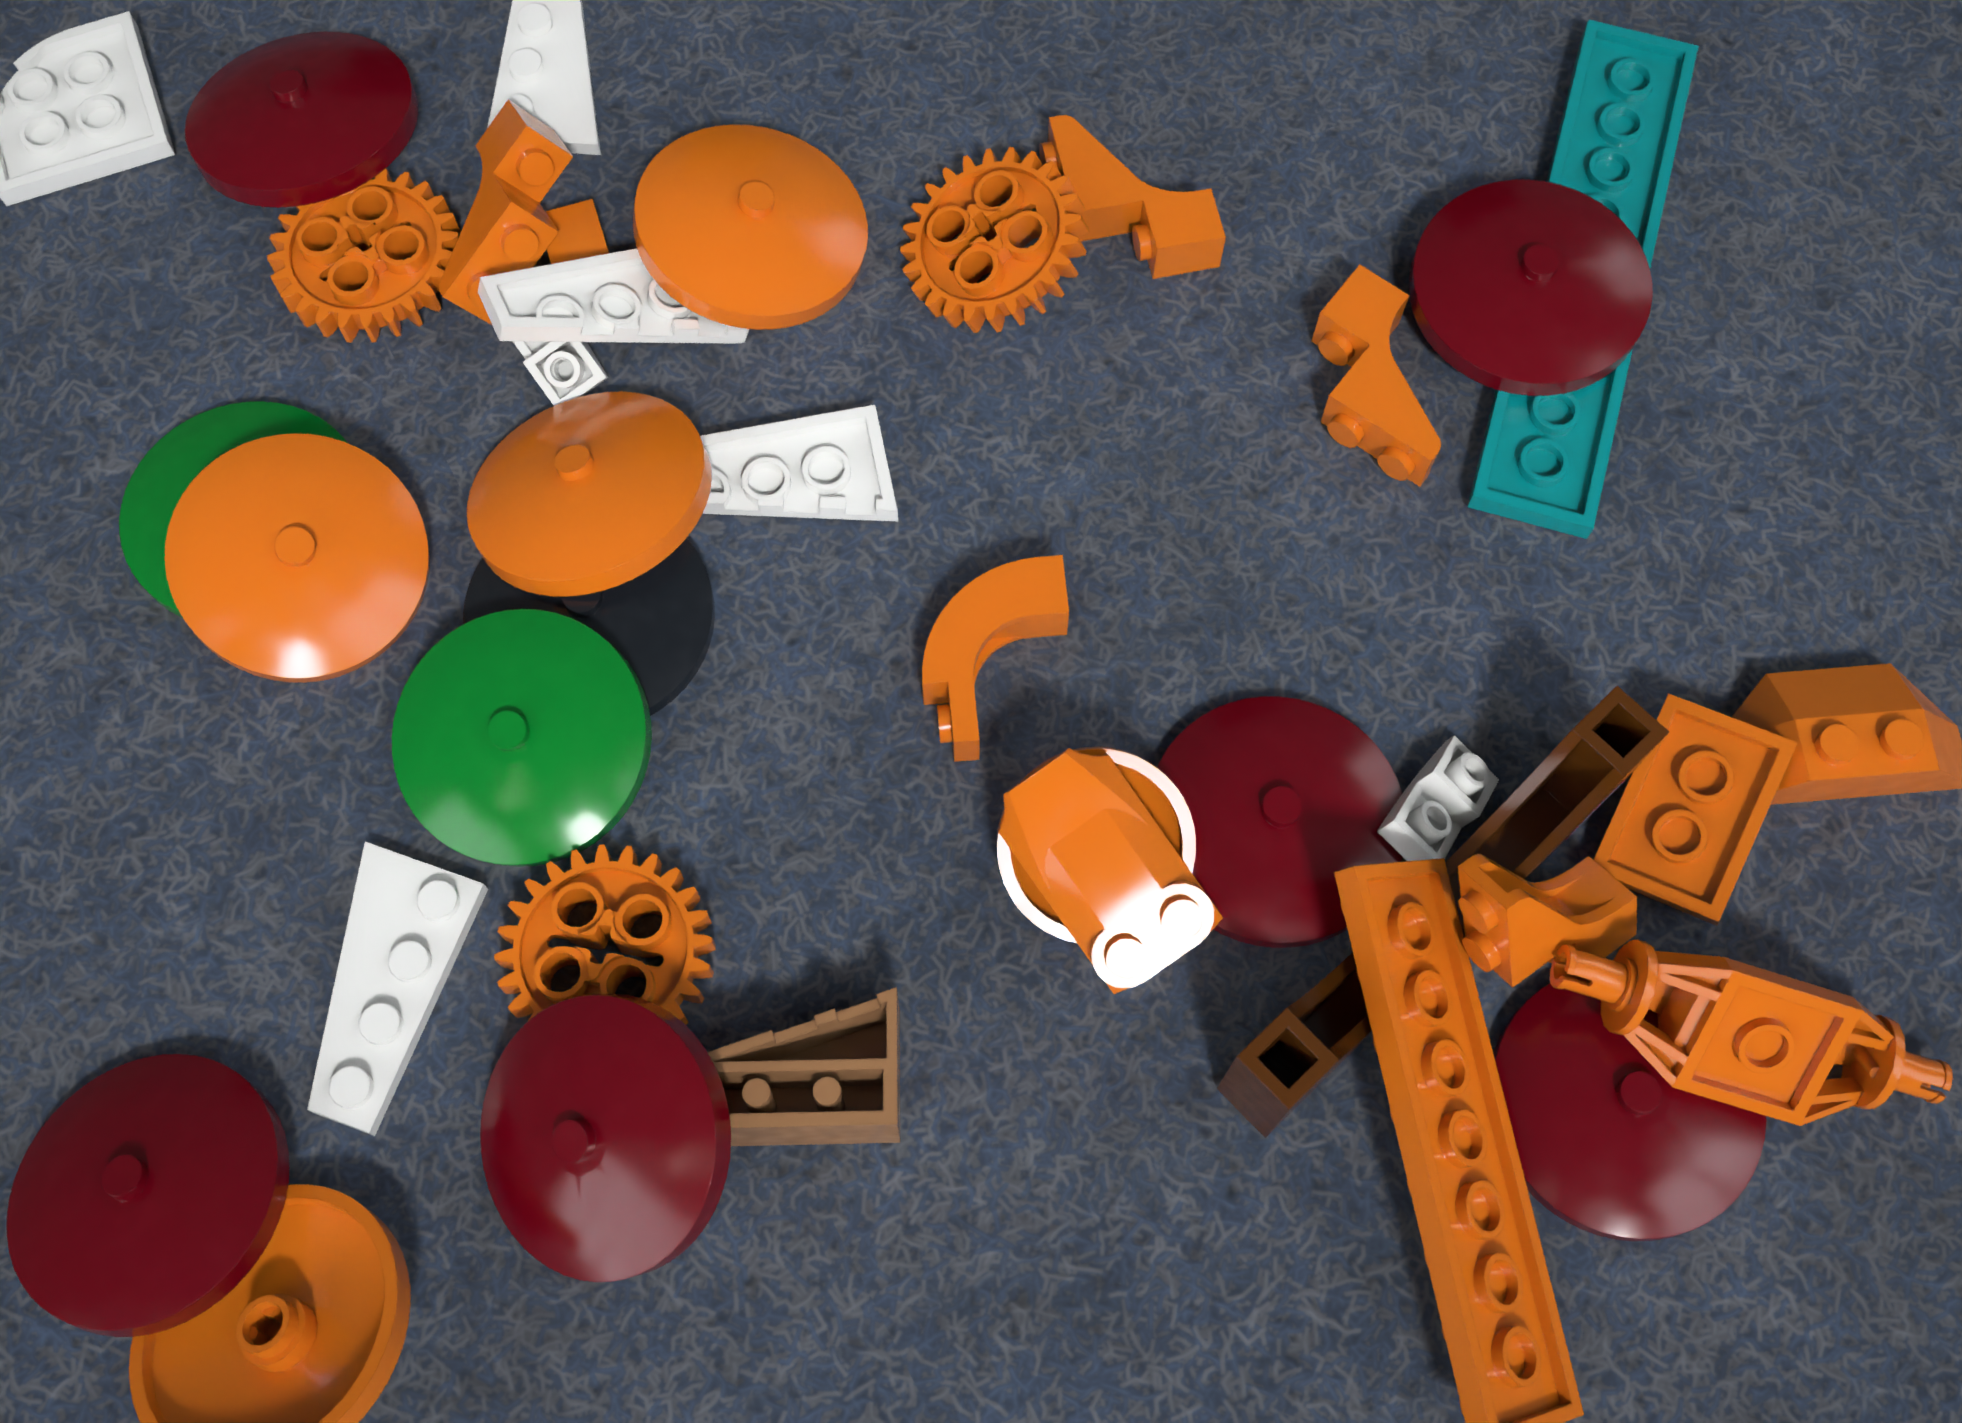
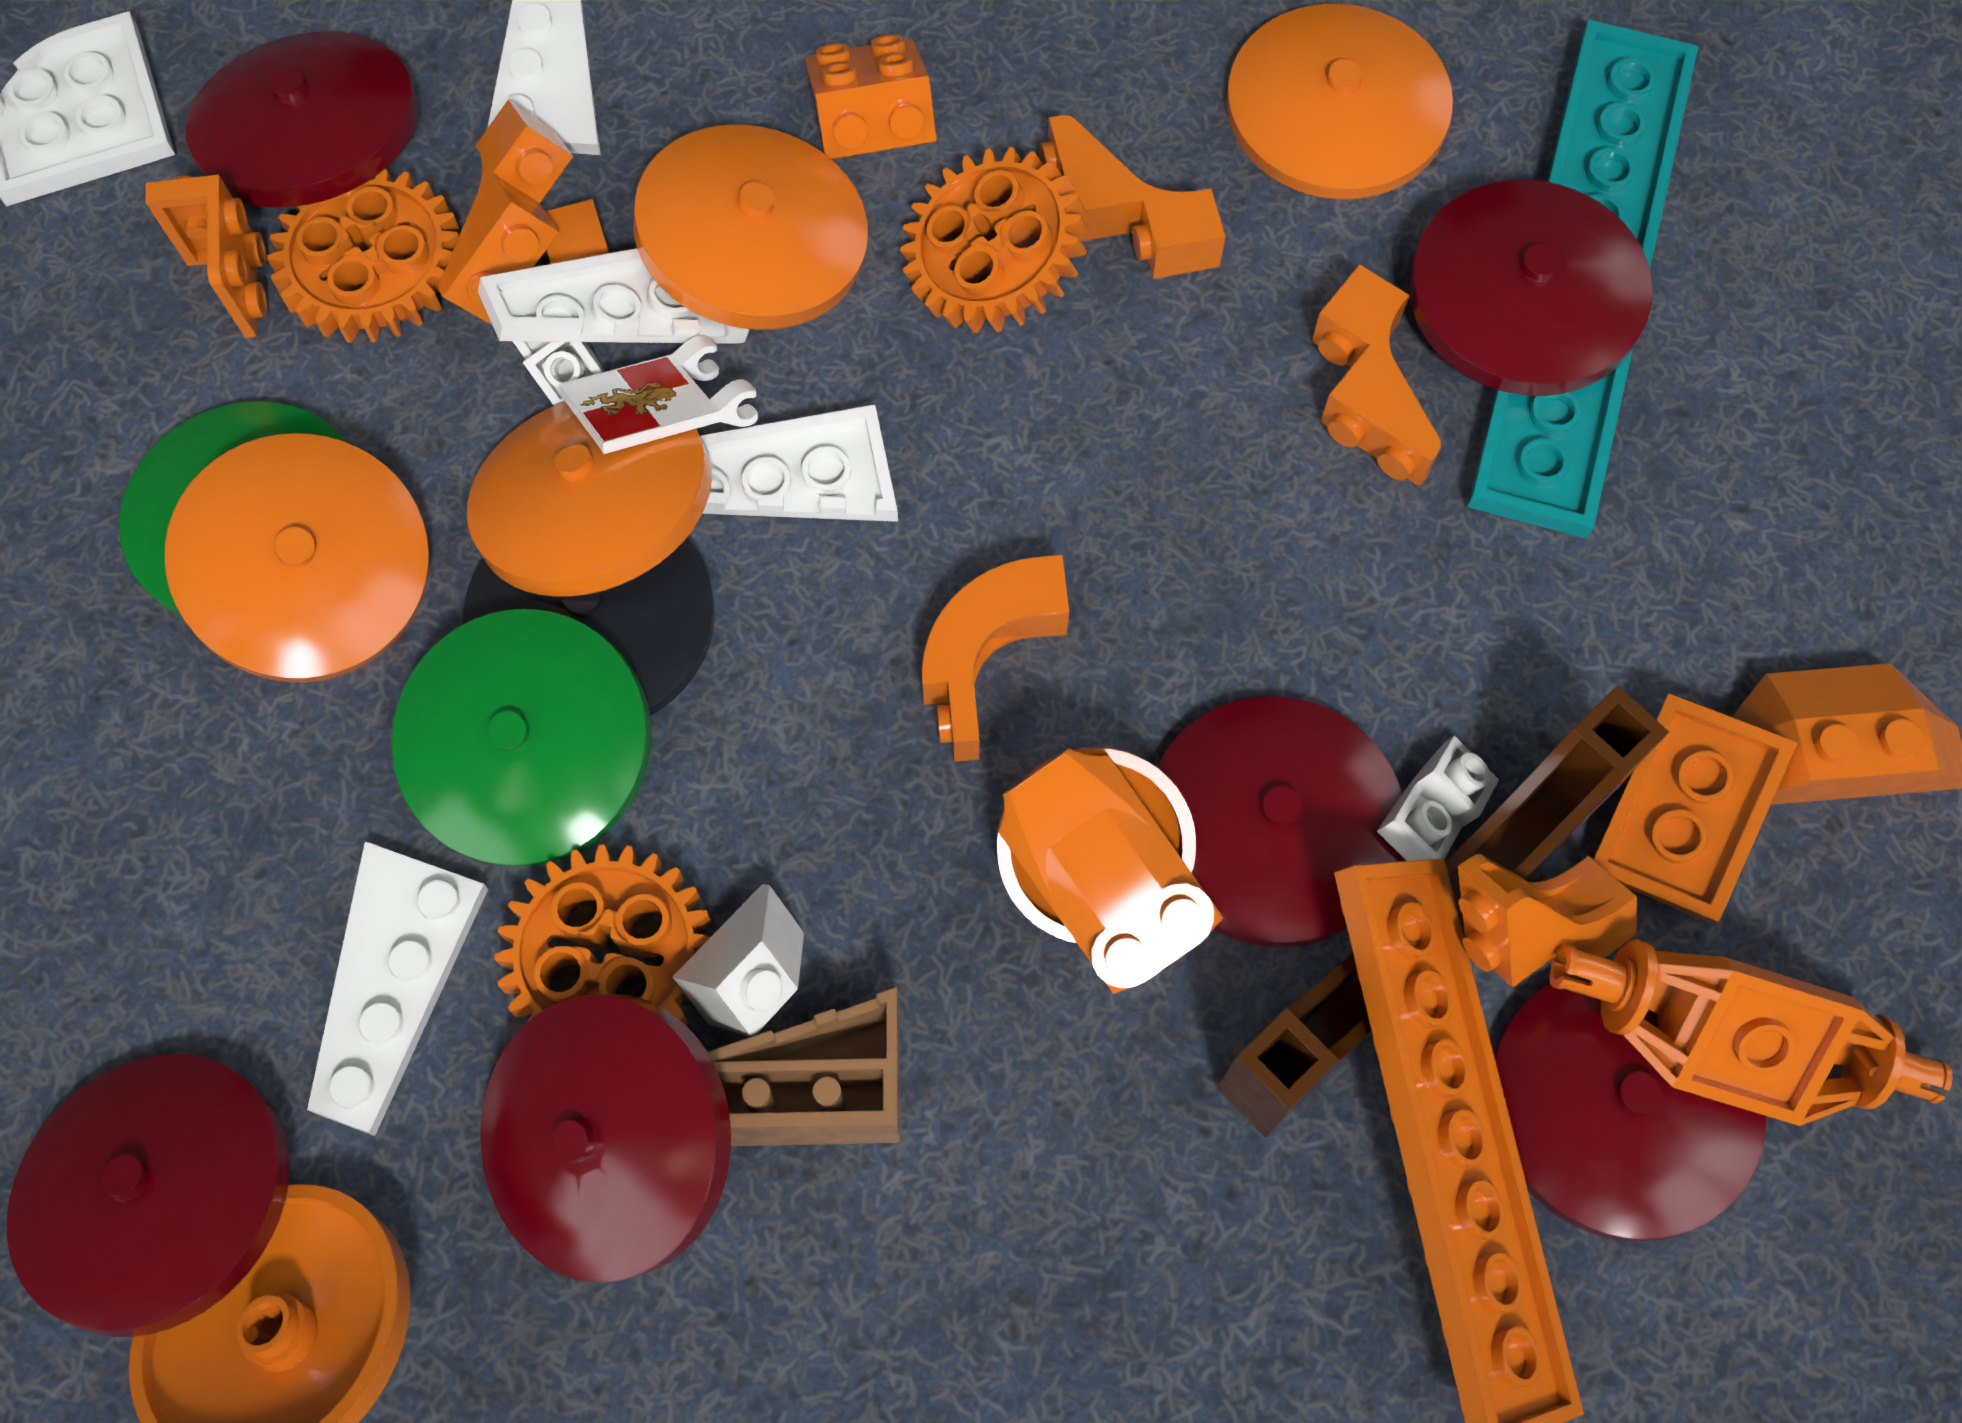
none -> orange bracket [145,175,268,338]
none -> flag [558,335,758,454]
none -> white slope [672,884,804,1037]
none -> orange bracket [805,34,937,159]
none -> orange dish [1226,4,1453,199]

